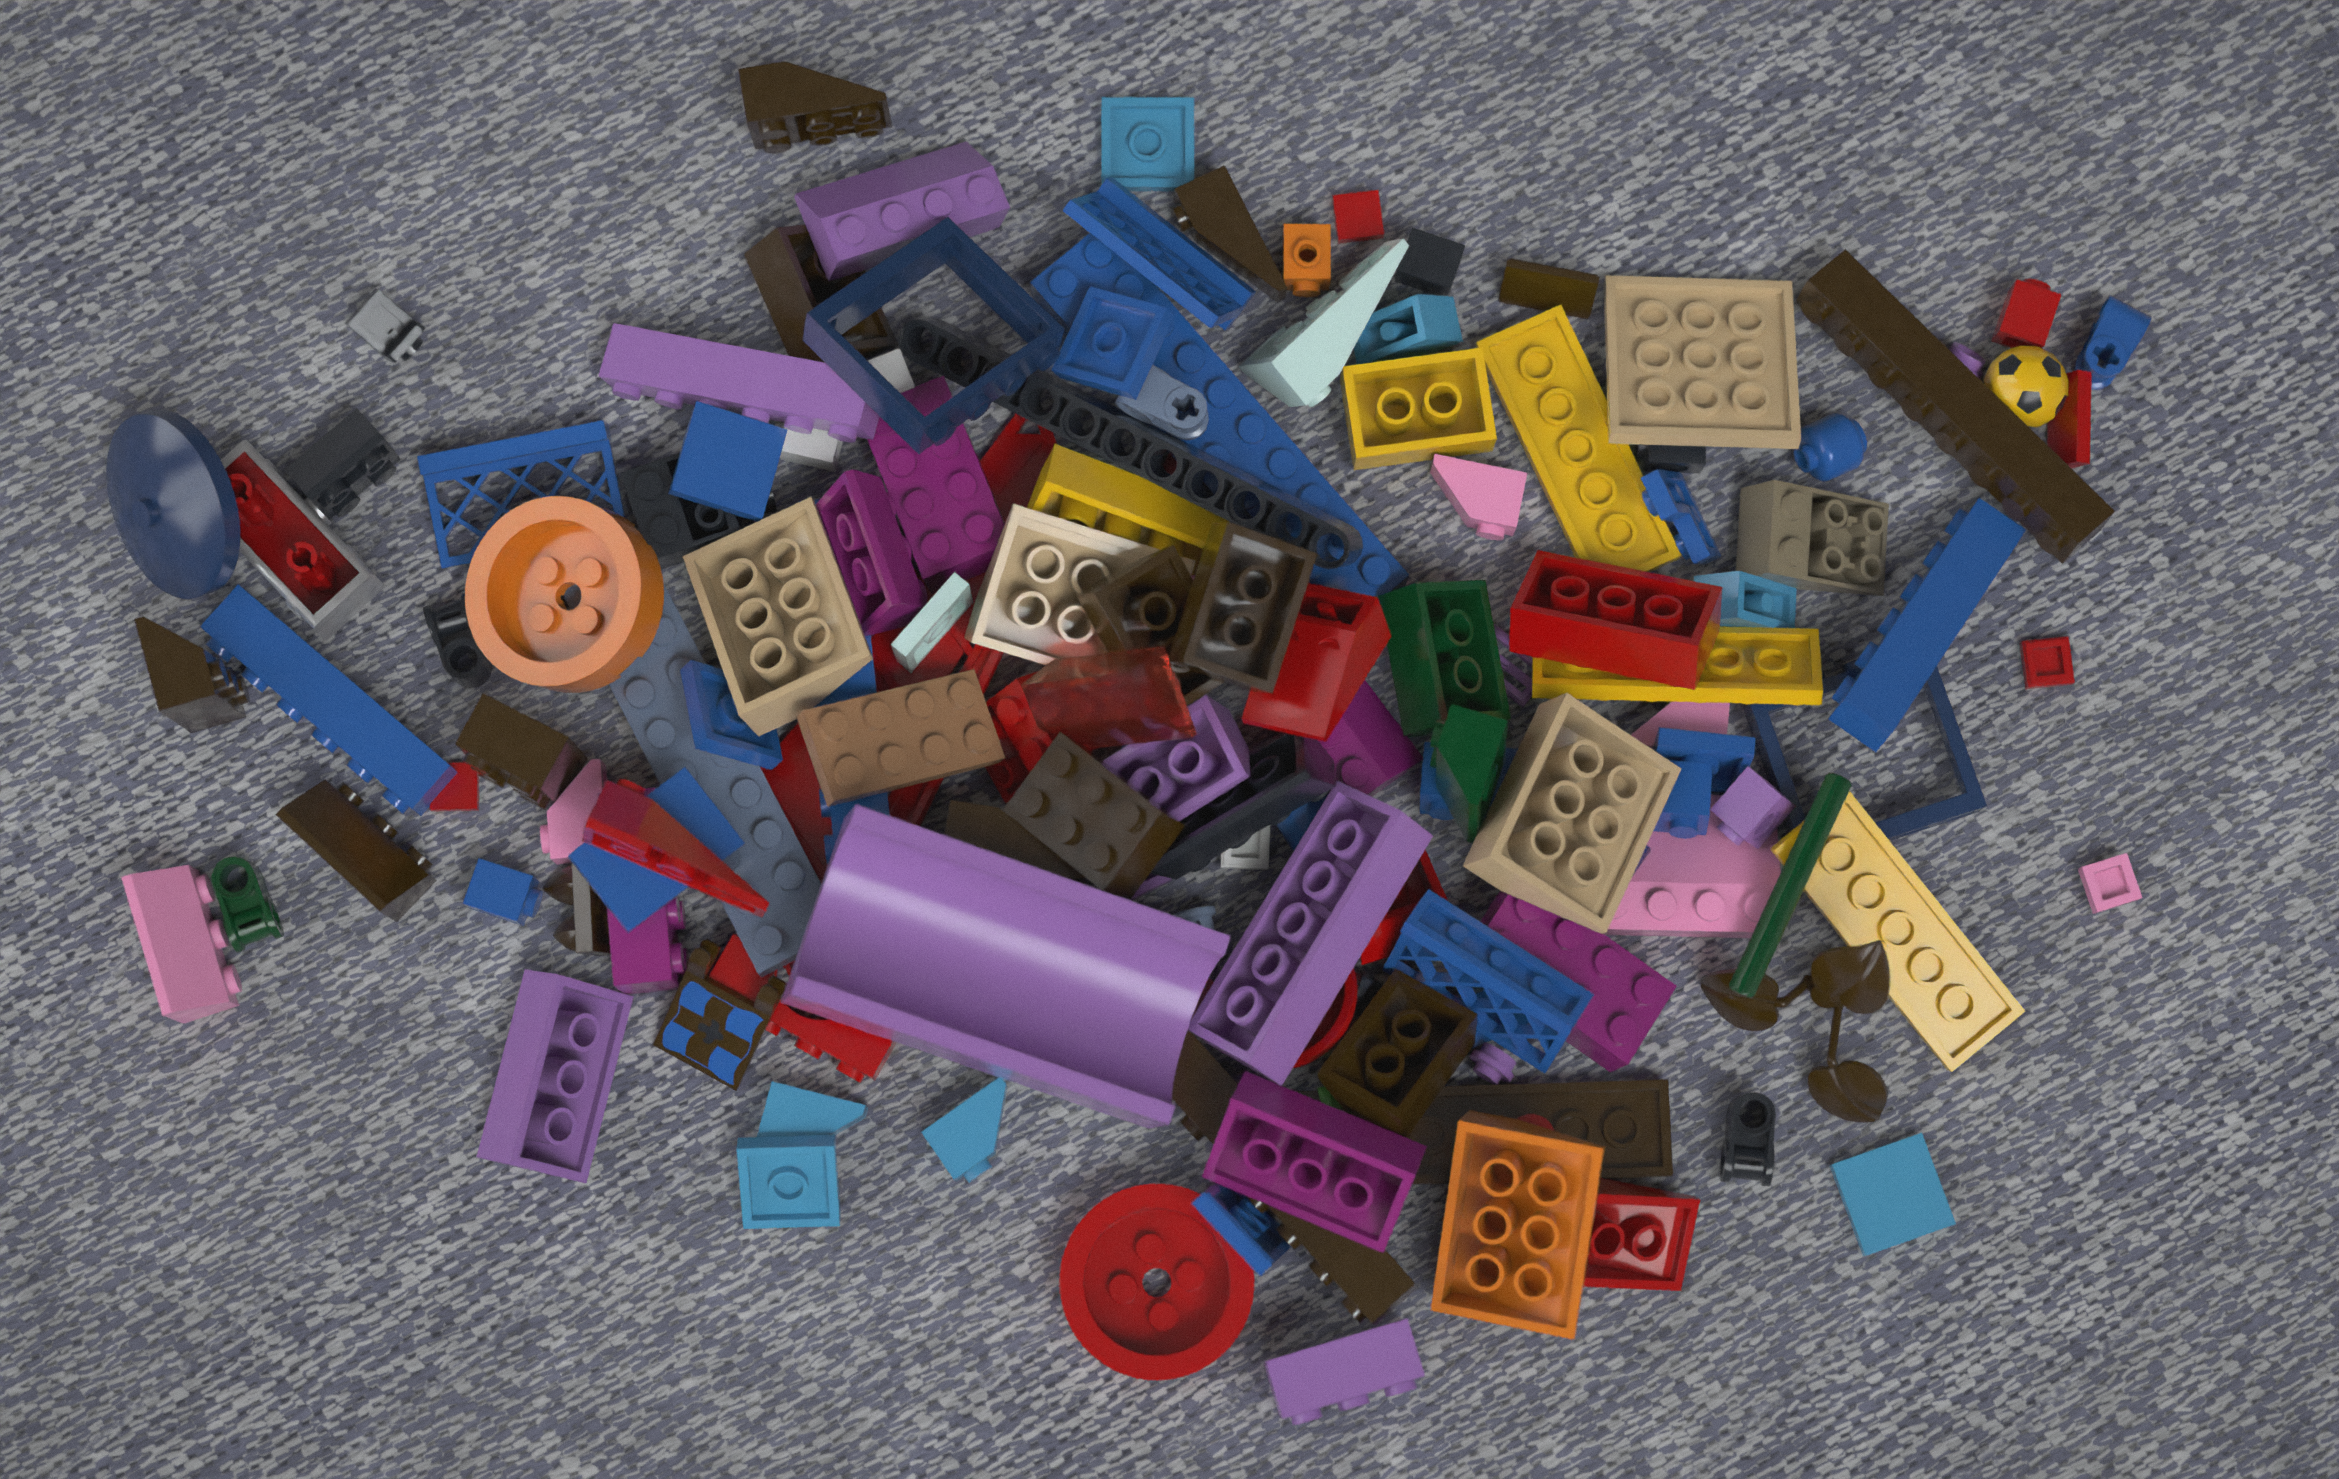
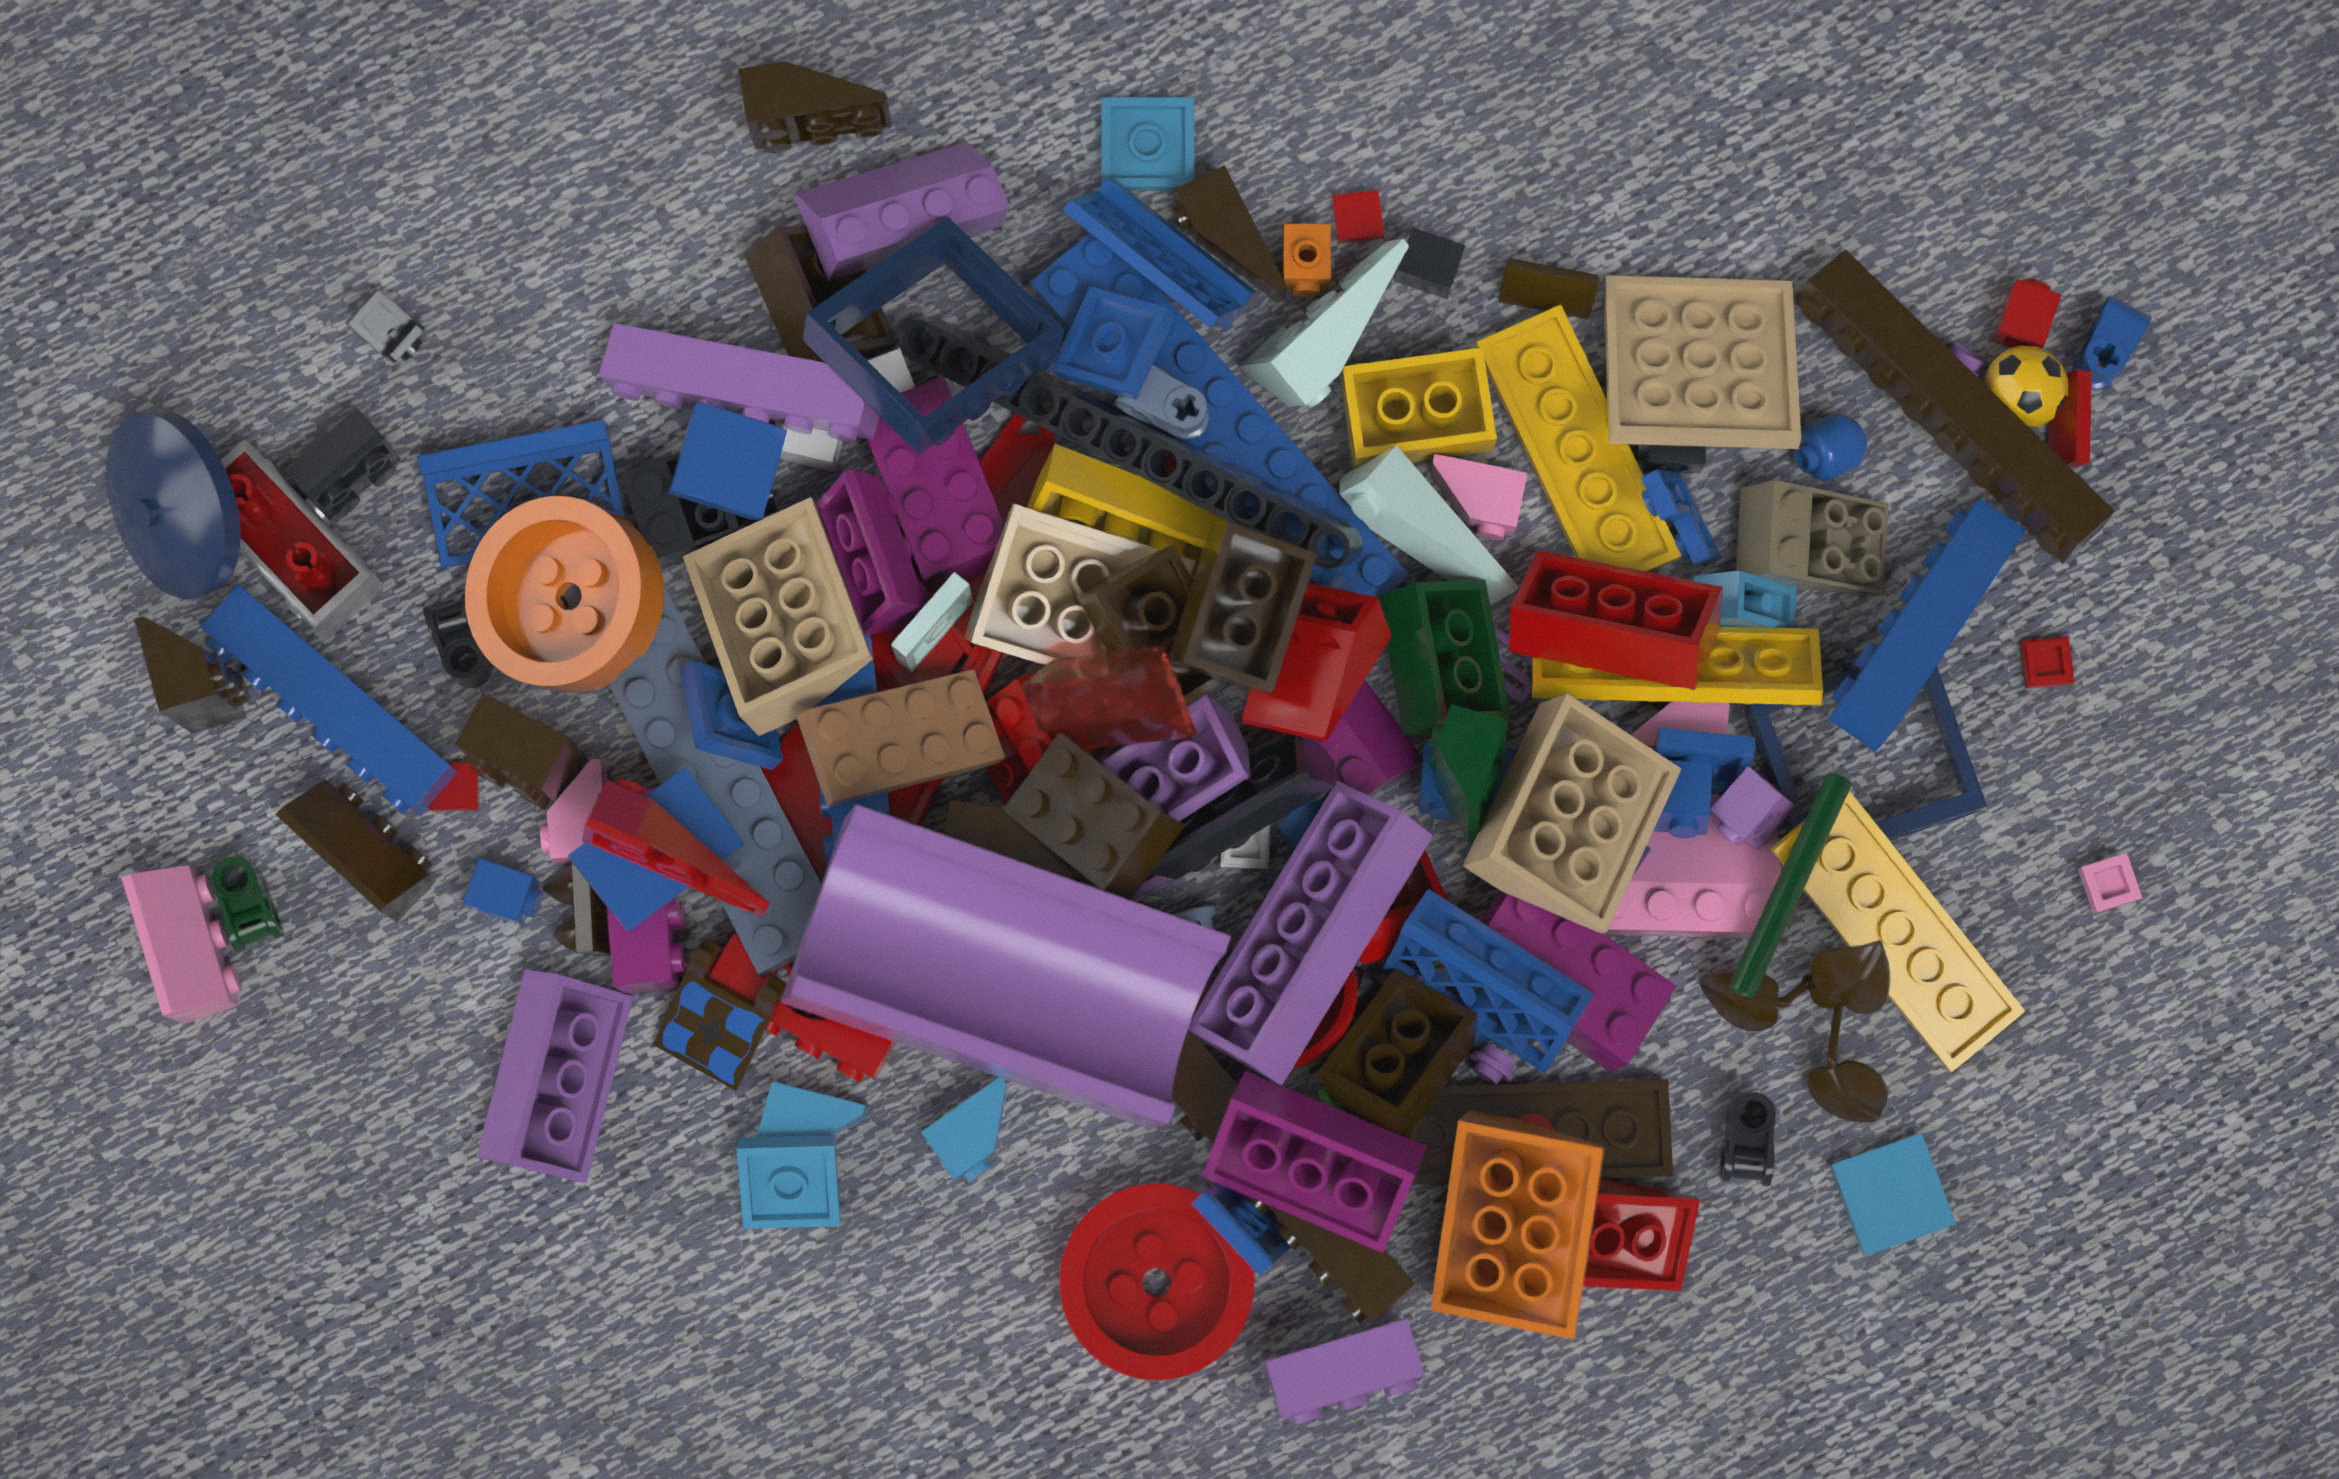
dark azure slope [1354,294,1463,364] -> none
none -> light aqua wedge [1339,445,1519,604]

